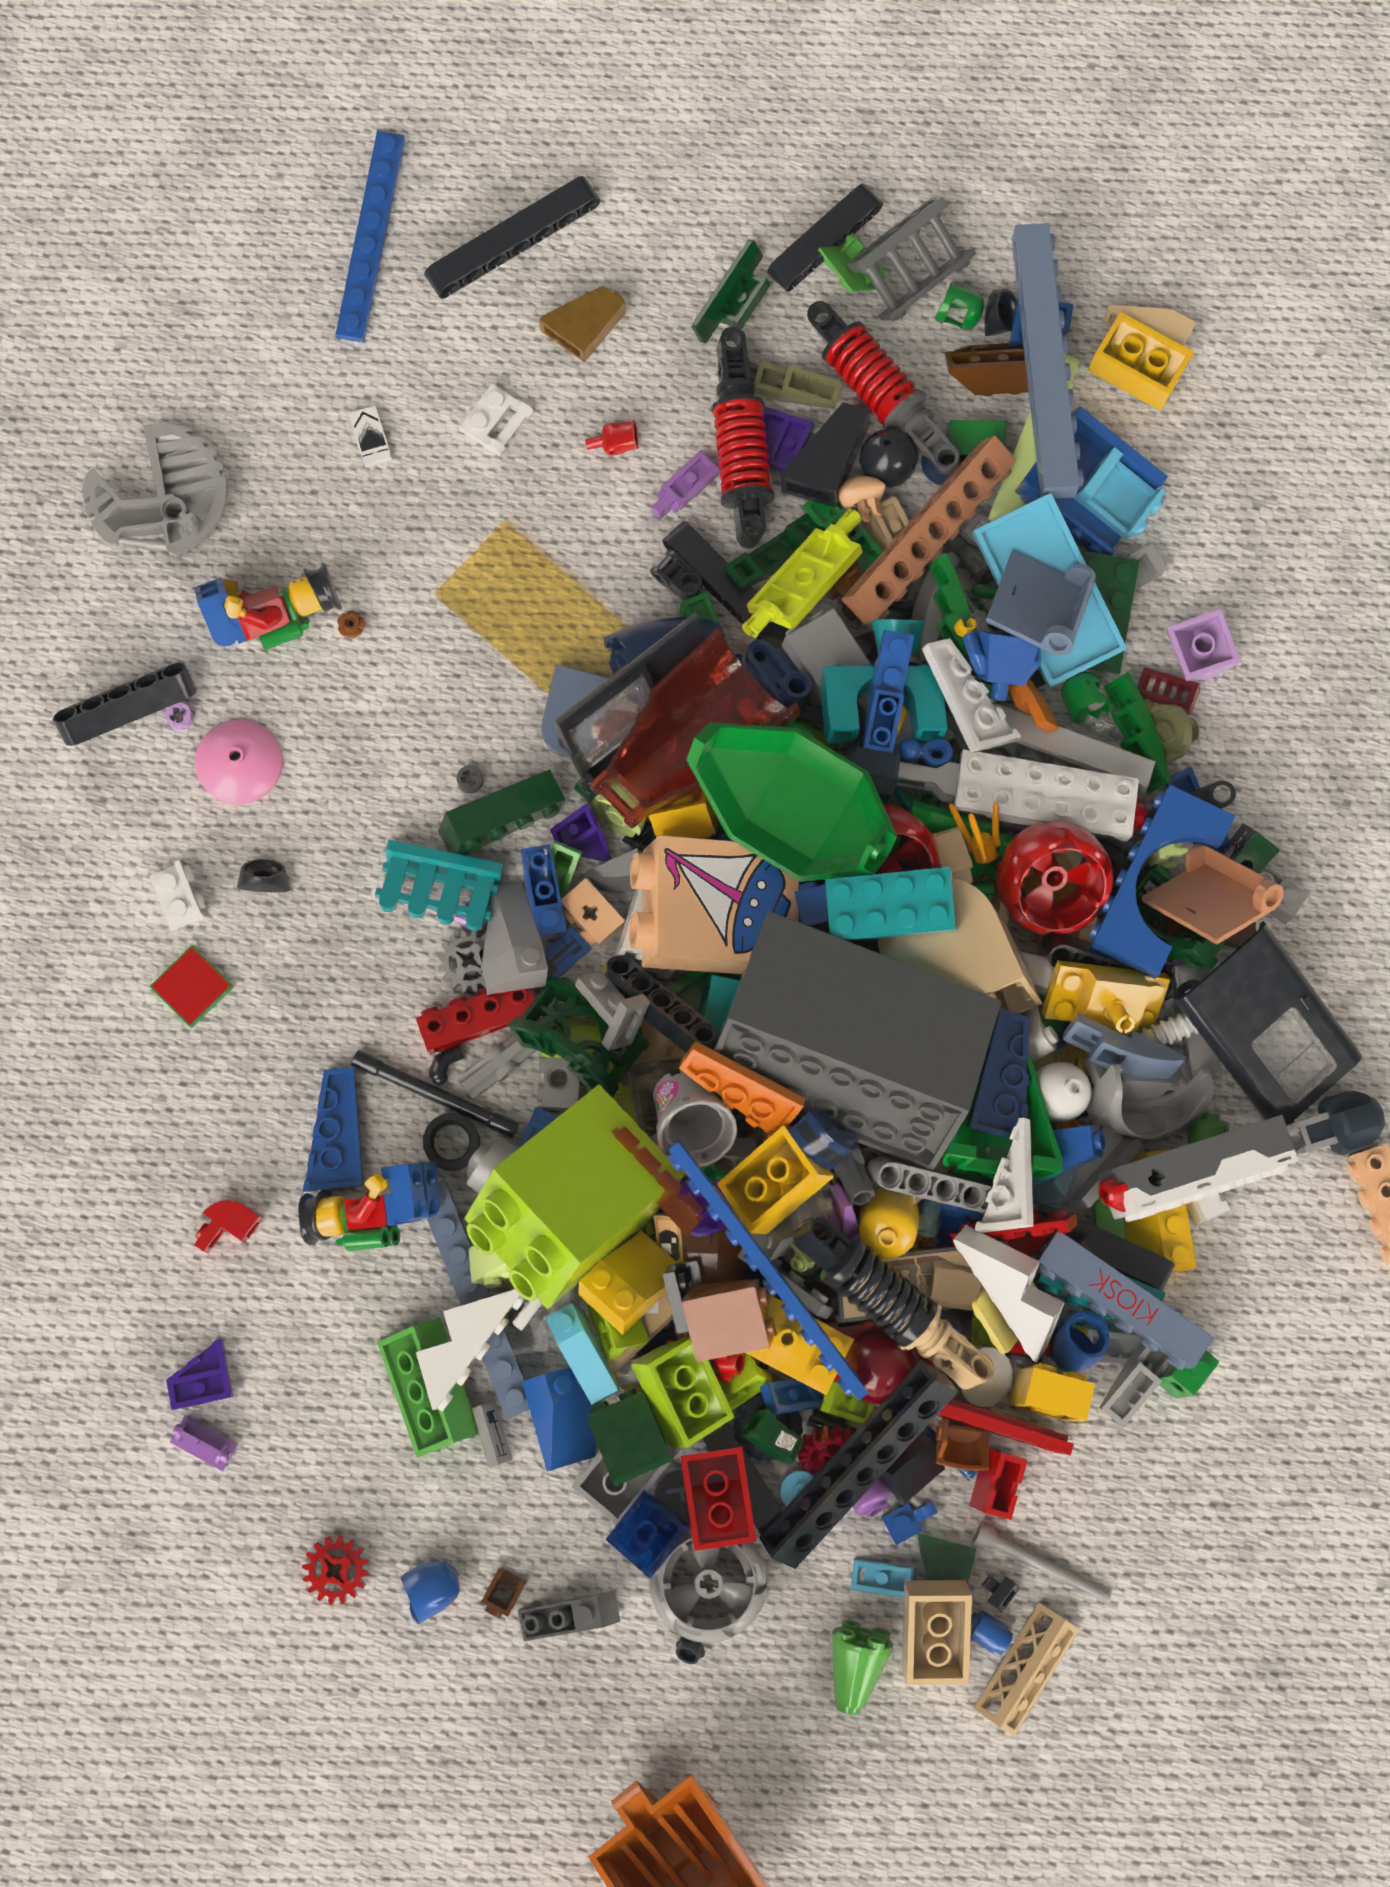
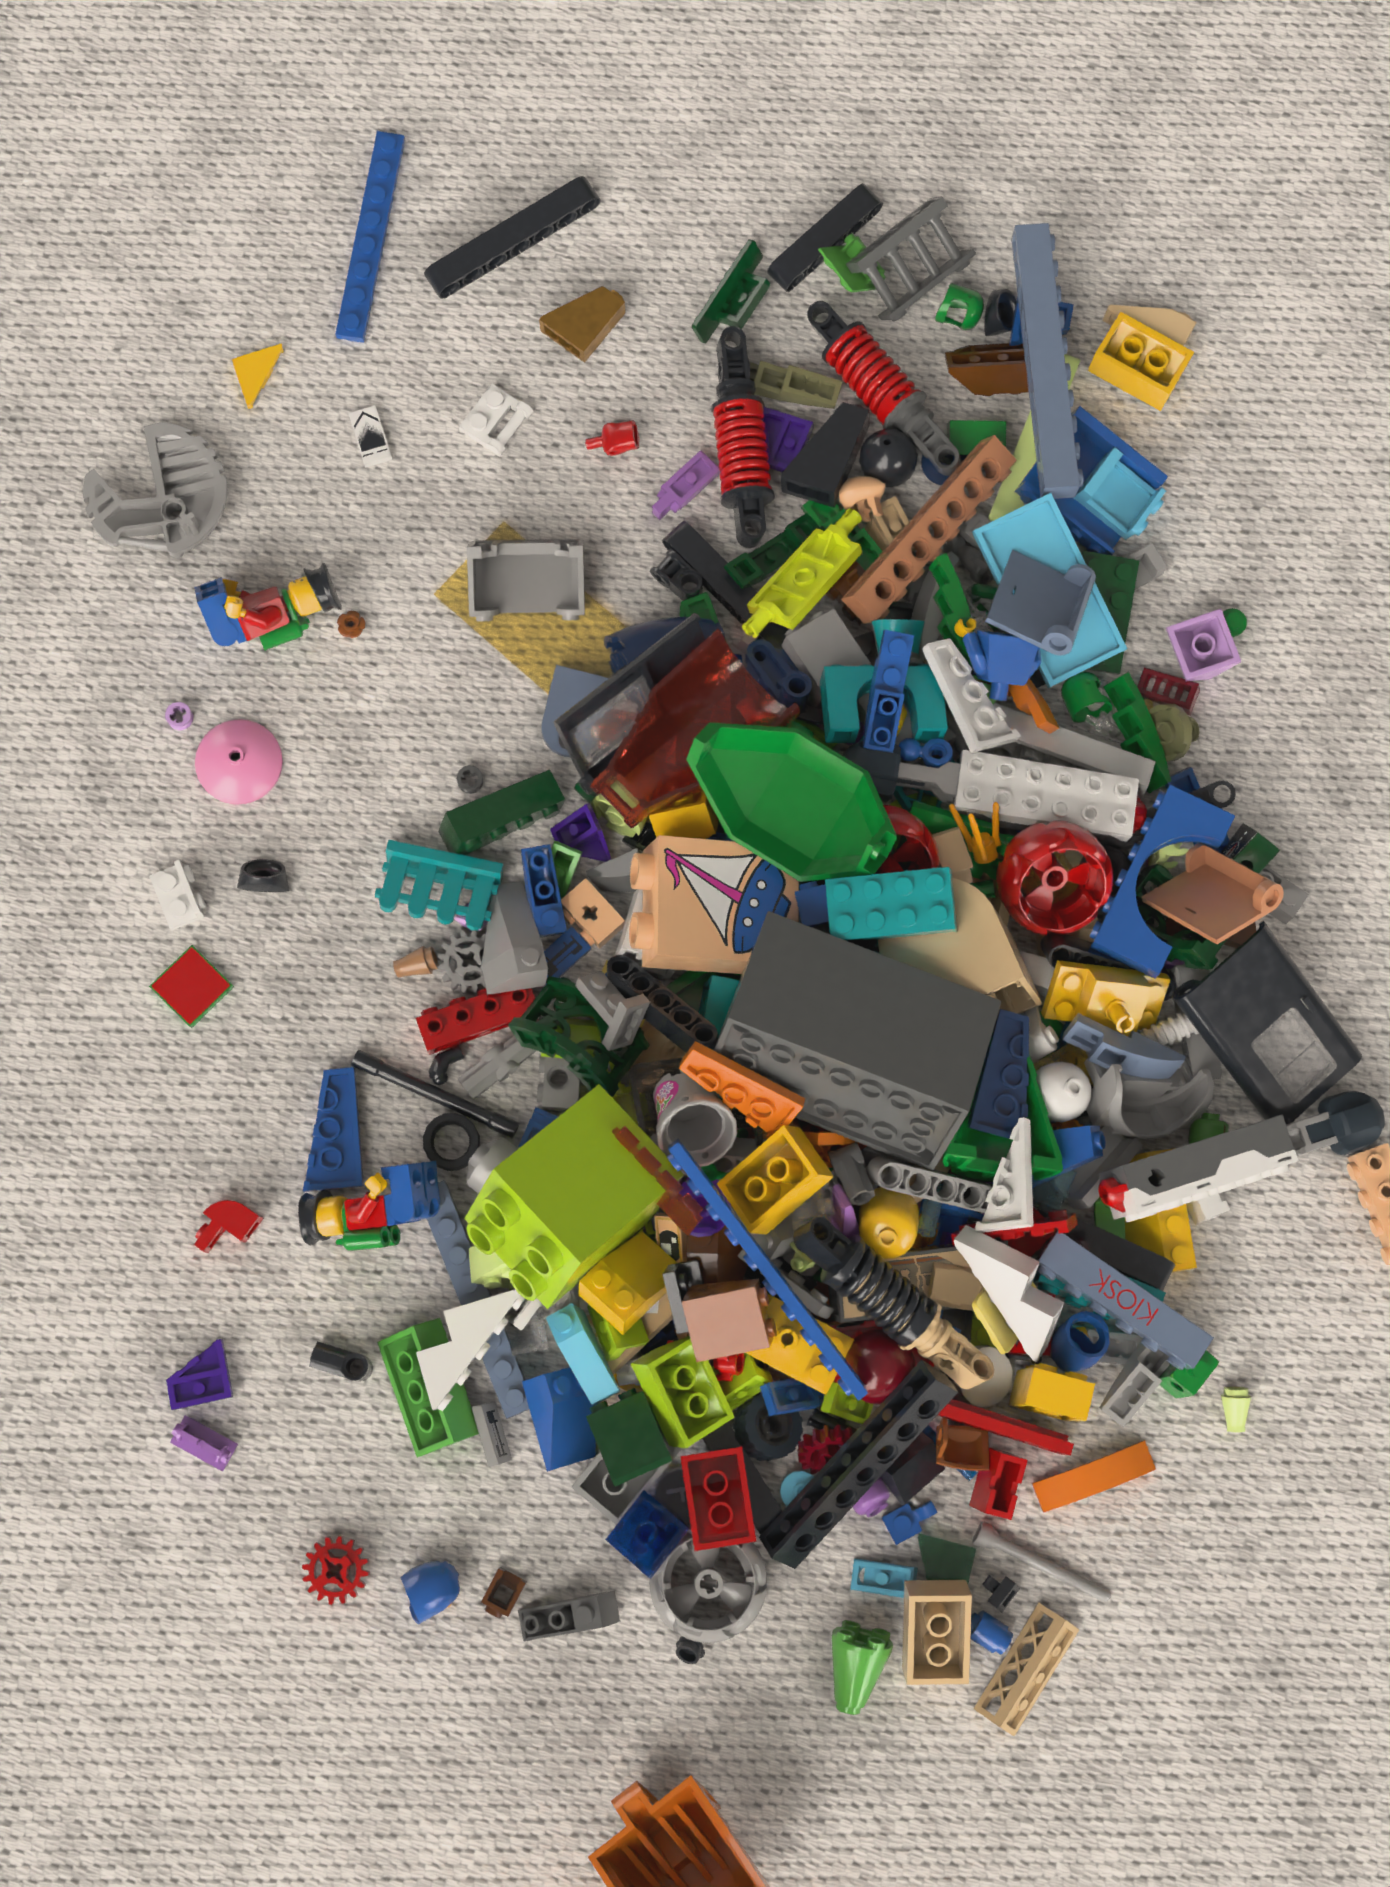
black beam [52,662,197,746] -> none
dark green leg [741,1409,804,1464] -> none
dark blue brick [788,1111,859,1170] -> none
none -> yellow tile [232,344,284,409]
none -> black piece [309,1341,373,1382]
none -> medium nougat cone [393,946,439,978]
none -> light grey windscreen [467,539,585,621]
none -> orange slope [1032,1440,1156,1513]
none -> yellowish green cone [1221,1386,1252,1432]
none -> green plate [1223,608,1247,637]

